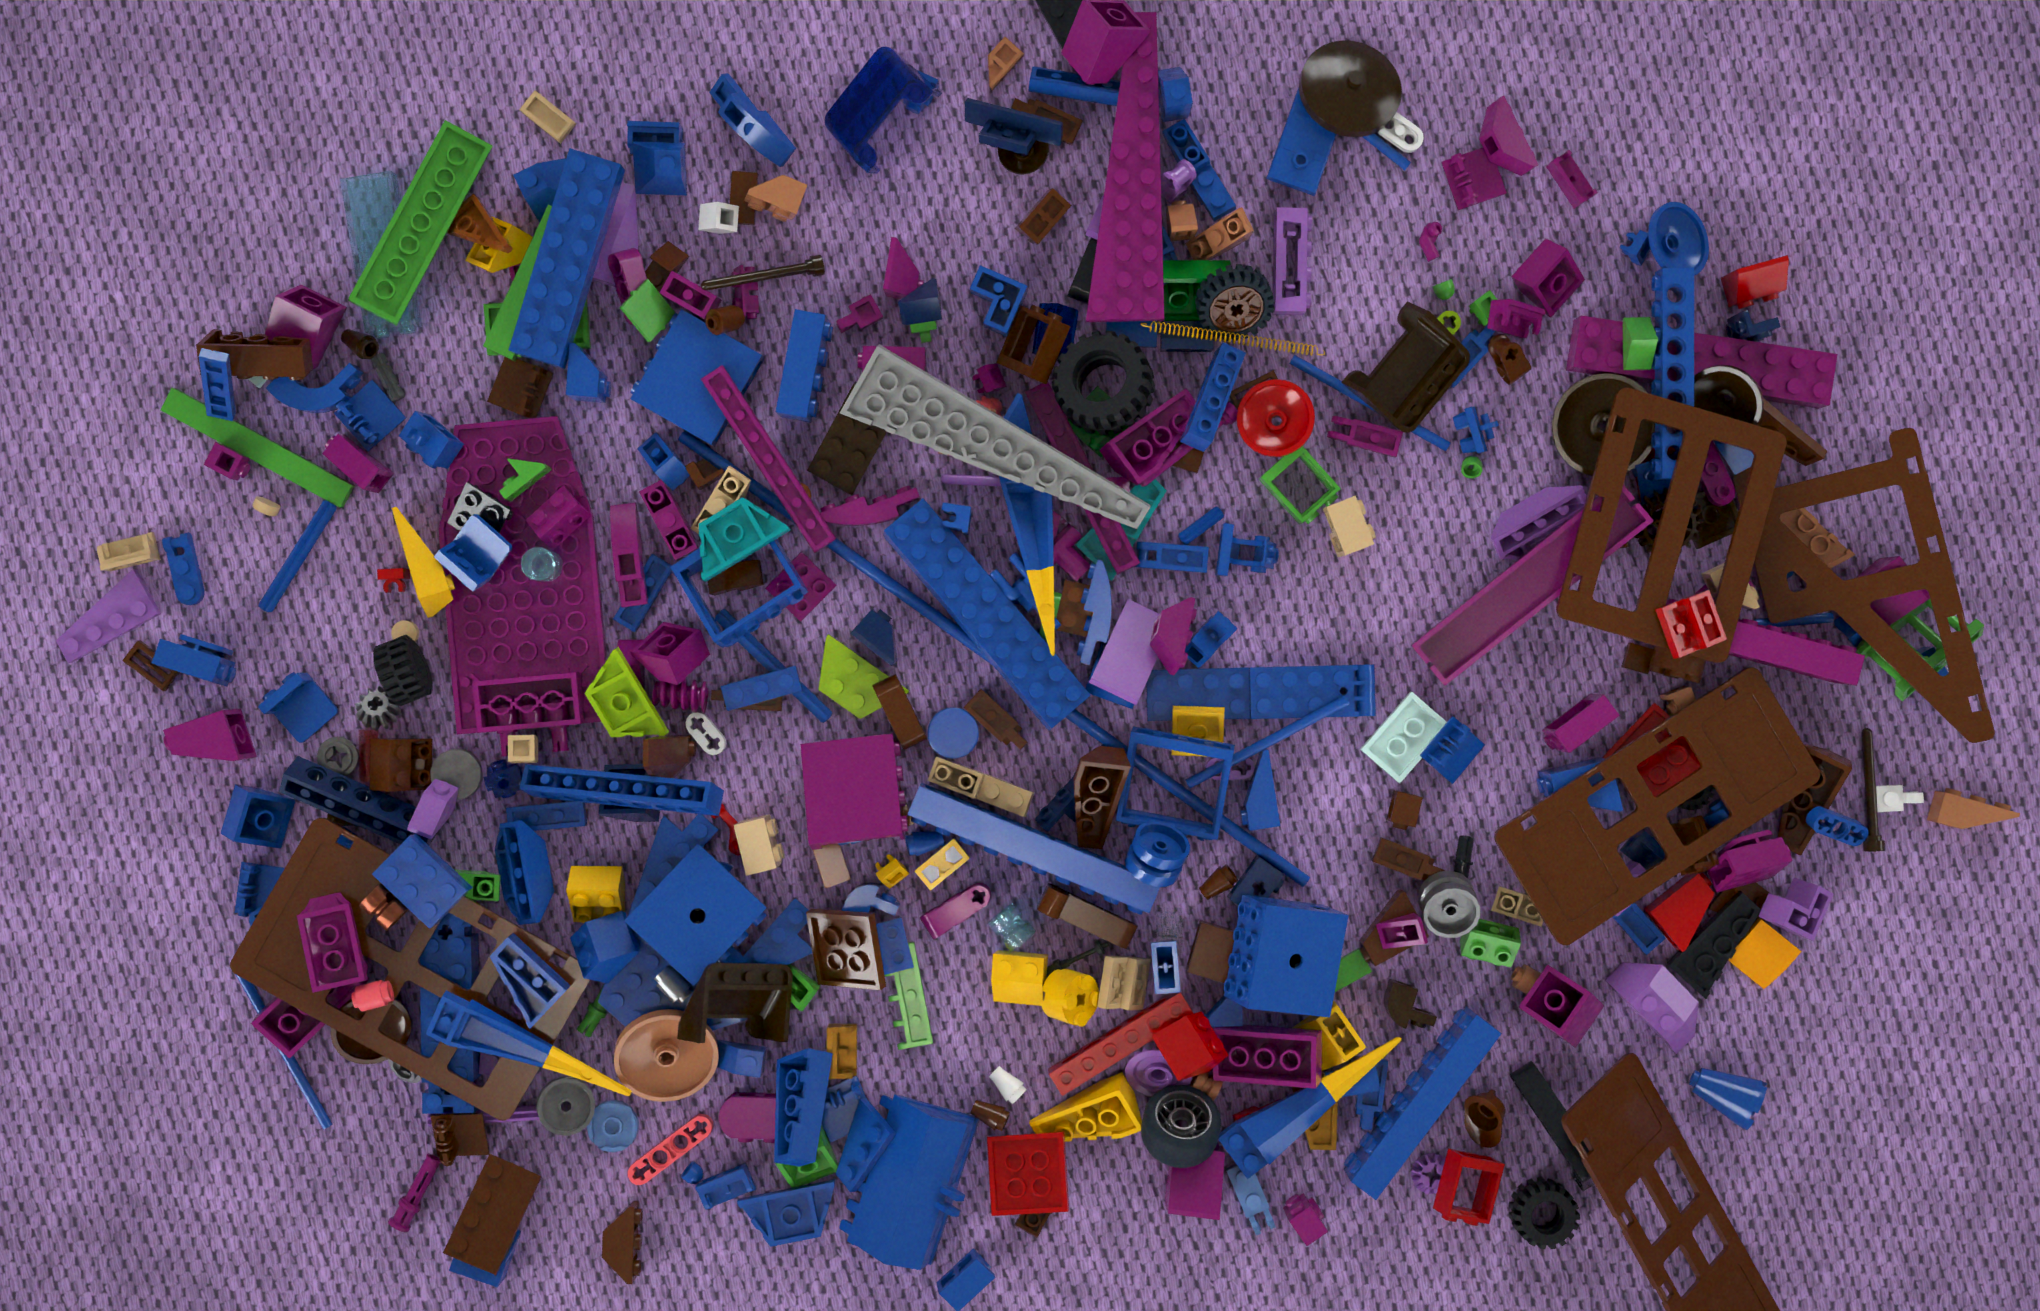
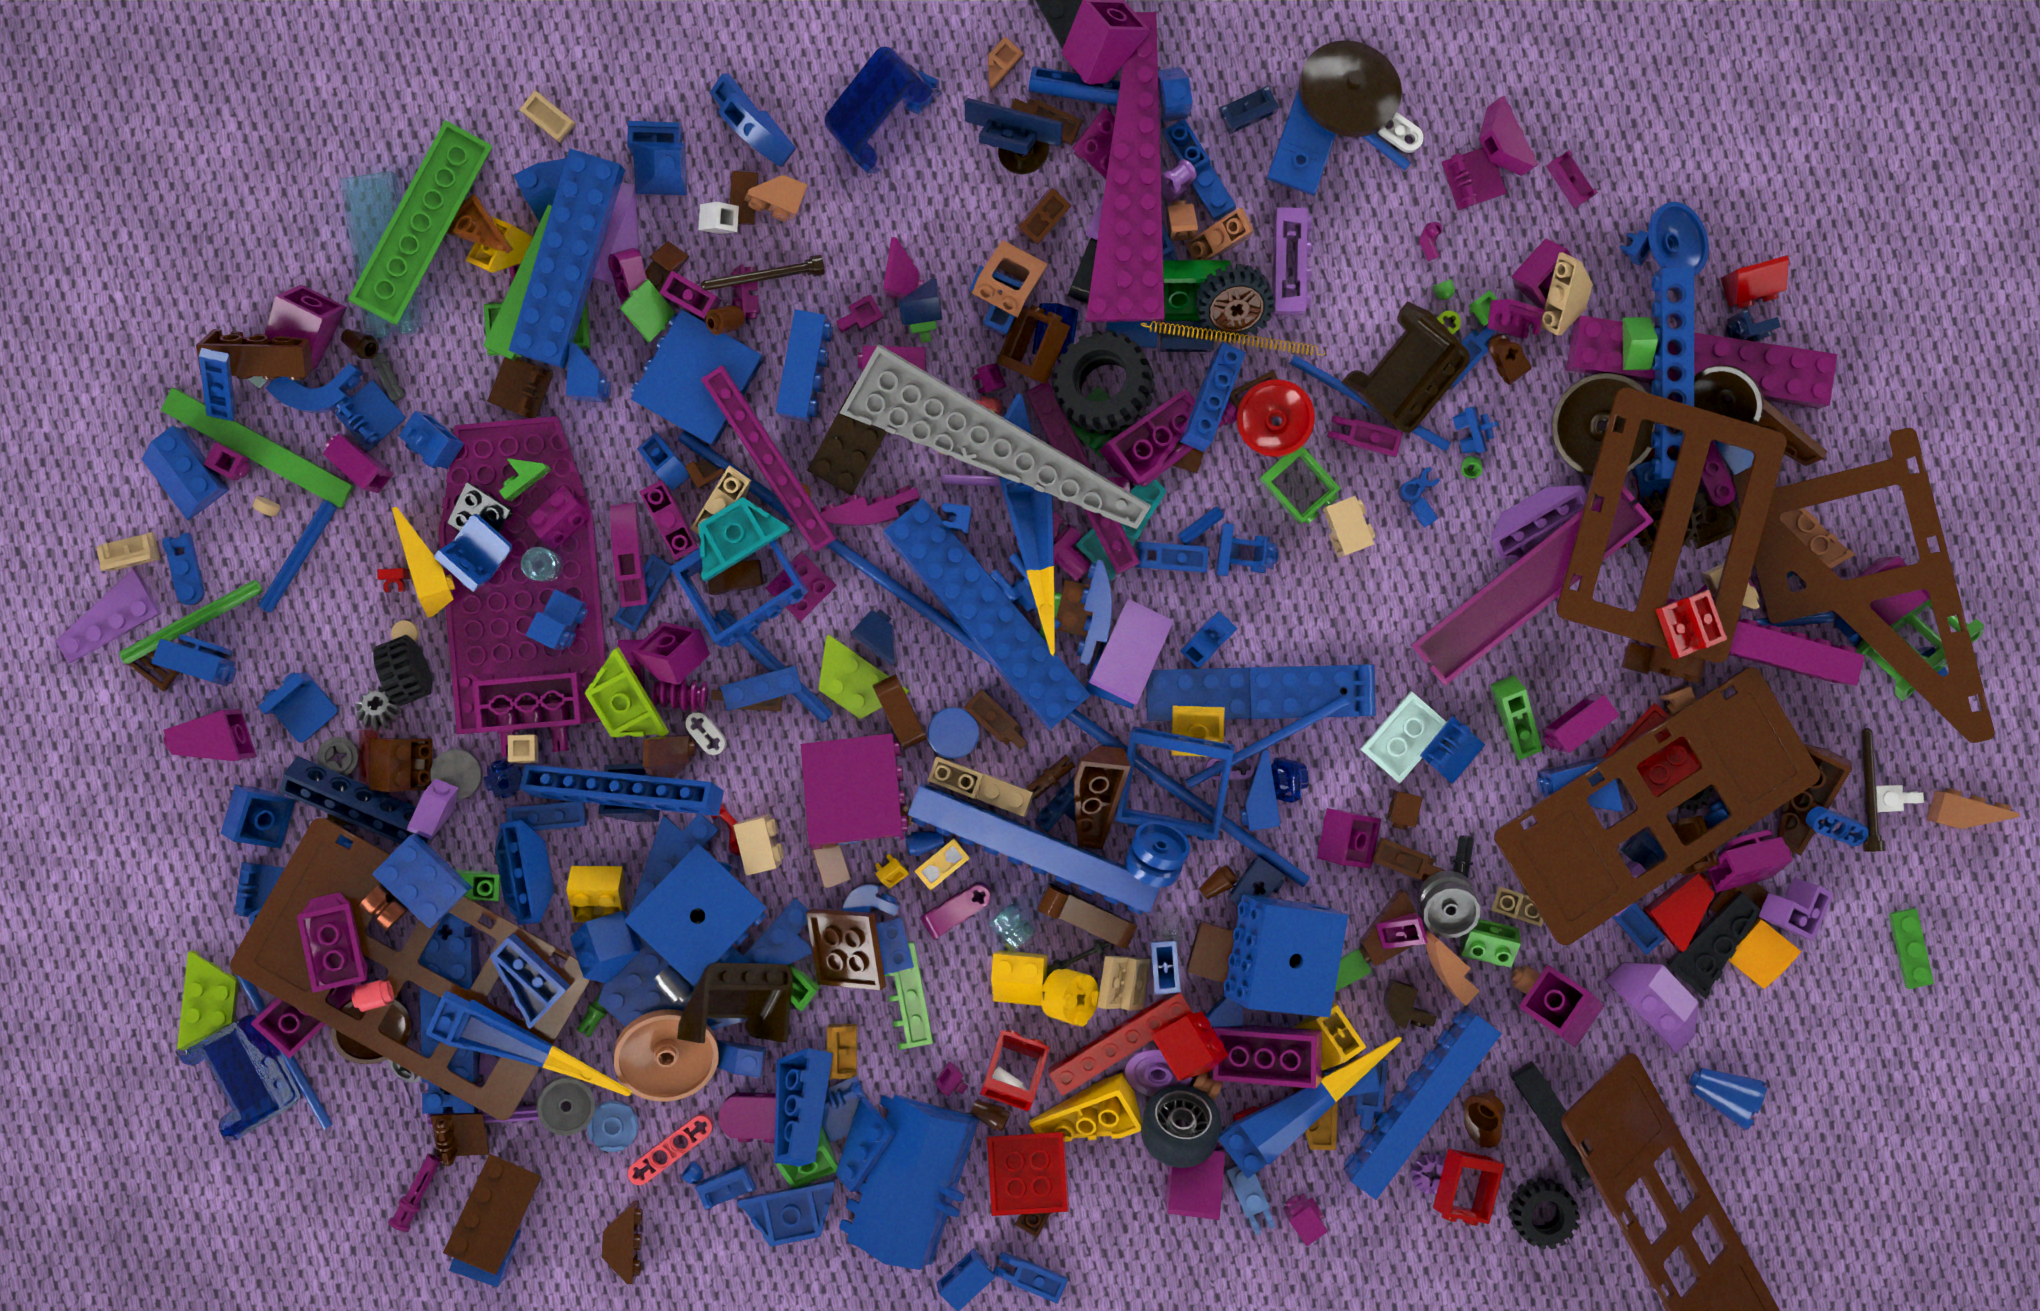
magenta slope [1150,597,1197,675] -> none
none -> bright green axle [119,580,263,664]
none -> blue slope [142,426,229,521]
none -> clear blue windscreen [175,1015,301,1141]
none -> lime wing [177,951,239,1050]
none -> blue brick [526,589,588,650]
none -> magenta tile [935,1061,968,1097]
none -> nougat window [972,240,1048,318]
none -> red window [980,1030,1050,1111]
none -> blue hinge [993,1252,1068,1304]
none -> reddish brown pin [1026,754,1076,799]
none -> magenta hinge [1072,107,1115,179]
none -> dark blue hinge [1218,86,1279,134]
none -> clear blue piece [1271,758,1309,803]
none -> magenta slope [1317,808,1381,869]
none -> blue bar [1398,467,1440,528]
none -> nougat slope [1425,930,1479,1006]
none -> bright green slope [1490,675,1542,760]
none -> tan slope [1541,252,1593,336]
none -> bright green plate [1888,908,1934,989]

